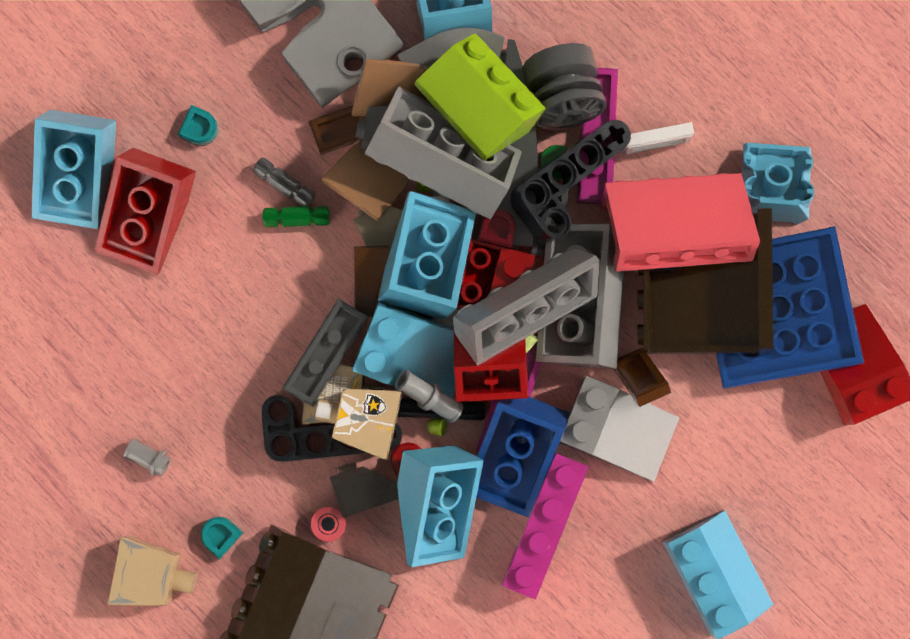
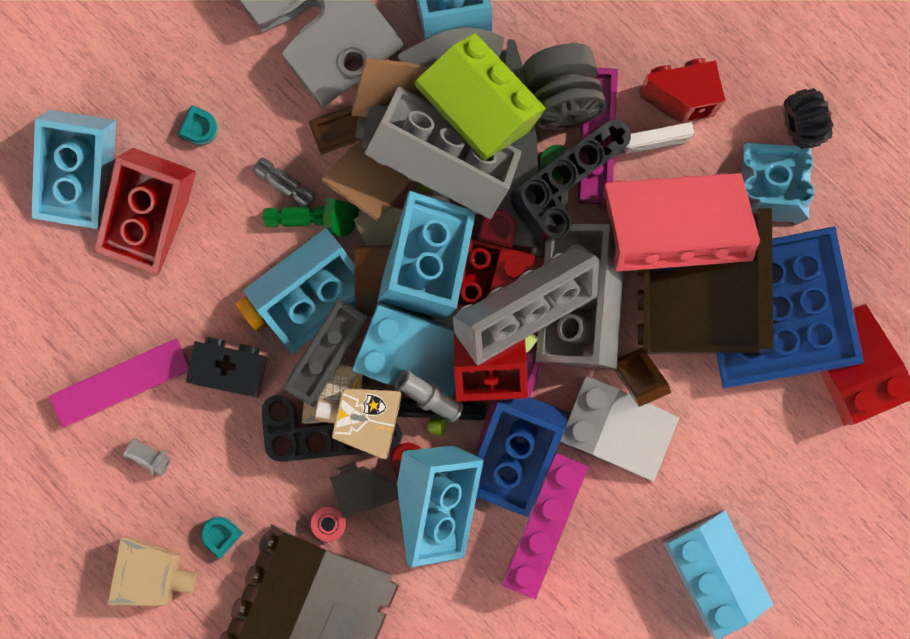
none -> dark pink tile [49,338,189,428]
none -> black brick [186,337,267,398]
none -> light orange tile [235,296,267,332]
none -> medium azure slope [243,228,354,354]
none -> green tile [323,198,359,236]
none -> red slope [639,58,725,123]
none -> black gear [783,88,834,149]

